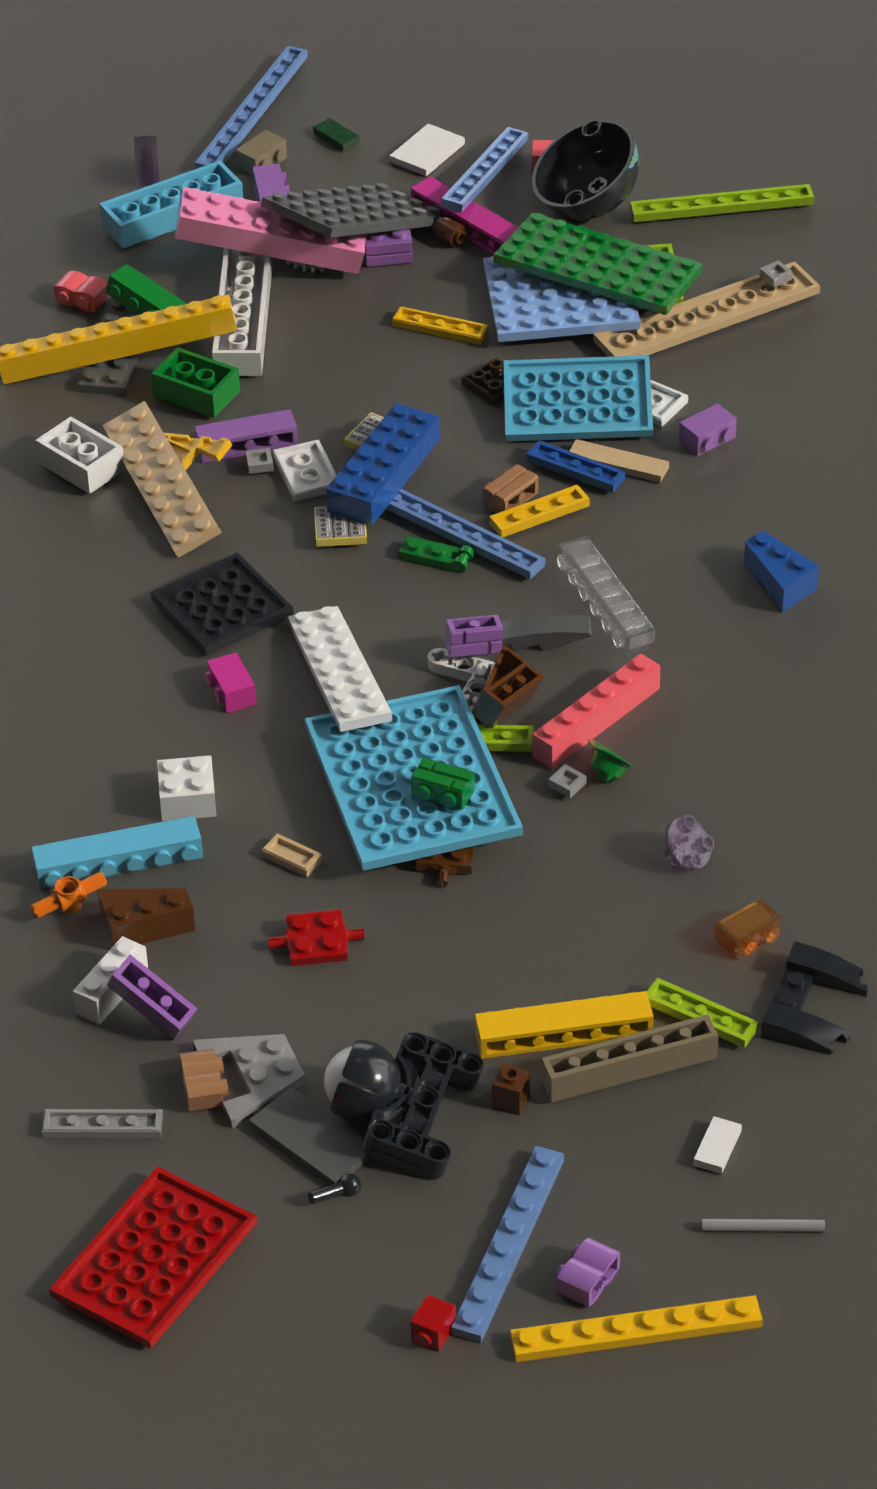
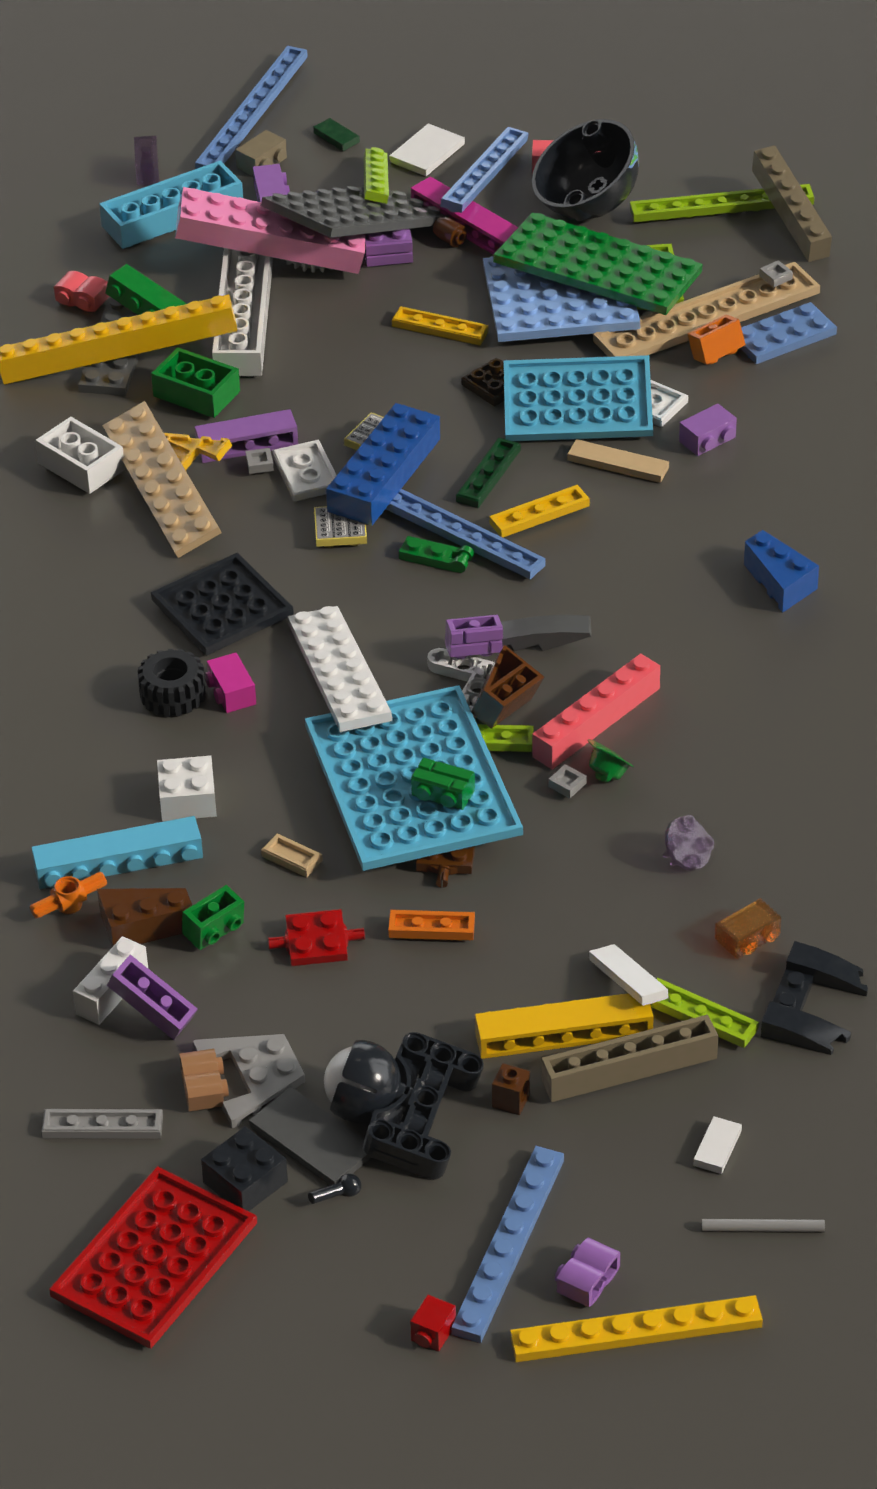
medium nougat brick [482,464,538,514] -> none
blue plate [527,440,625,493] -> none
clear brick [557,536,655,657] -> none
none -> black tyre [138,649,206,717]
none -> green brick [182,885,244,950]
none -> black brick [201,1126,288,1211]
none -> lime plate [364,147,389,204]
none -> orange plate [388,910,475,940]
none -> dark green tile [456,437,521,508]
none -> white tile [589,944,668,1006]
none -> orange brick [687,314,746,365]
none -> medium blue plate [740,302,837,364]
none -> dark tan brick [752,145,832,262]

